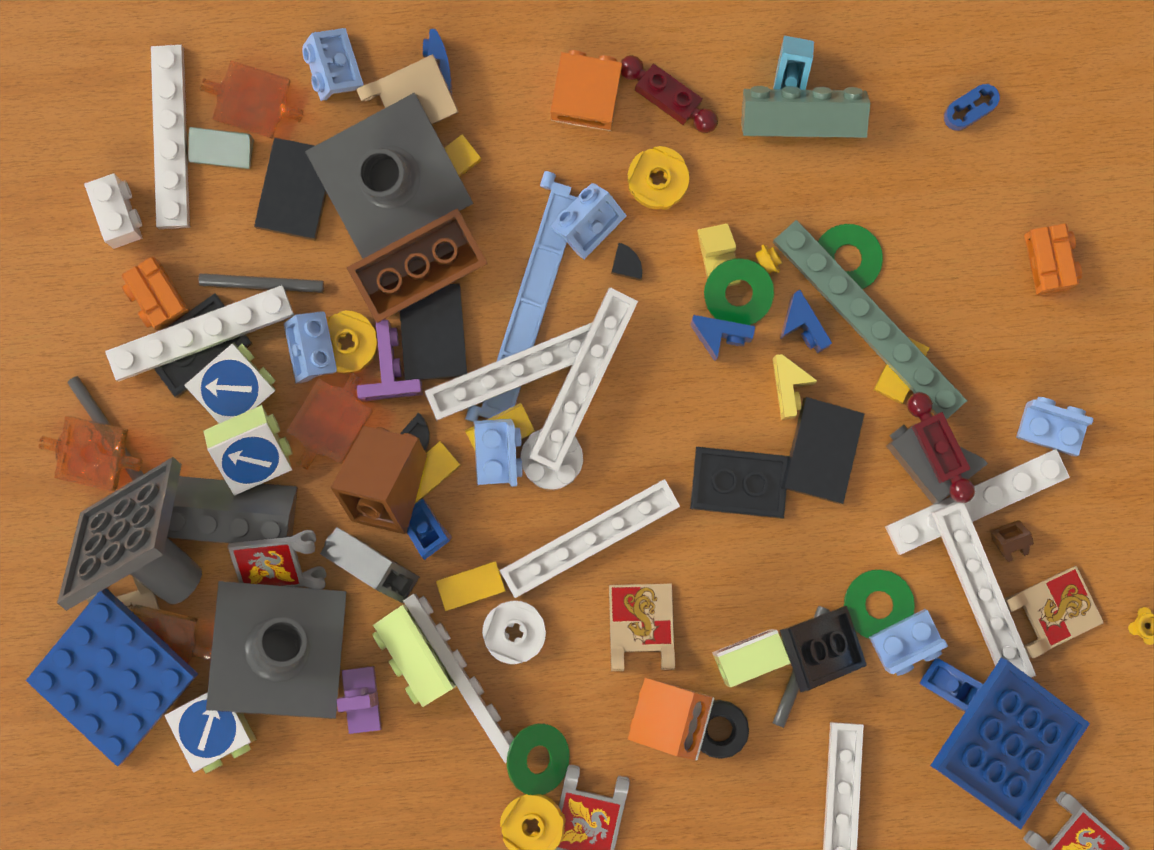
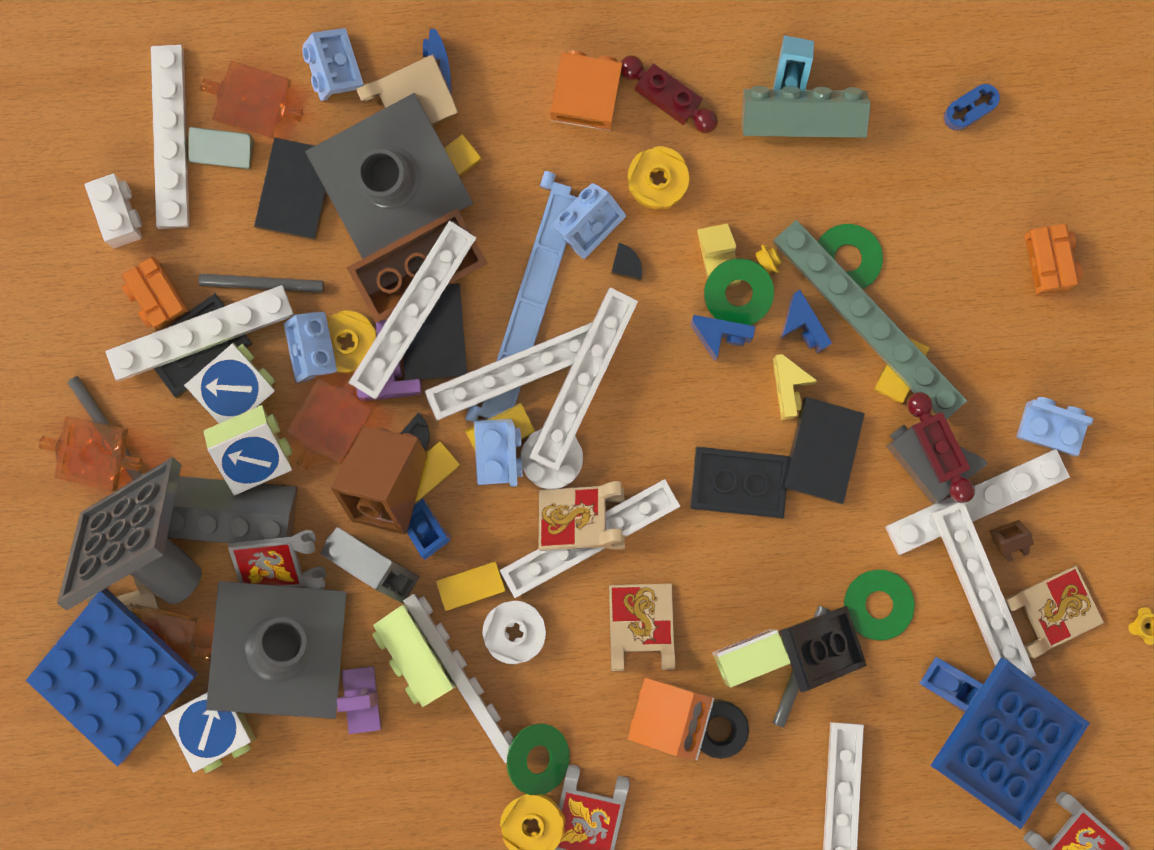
light blue bracket [869,609,948,676] -> none
none -> white plate [349,221,476,399]
none -> flag [538,481,625,551]

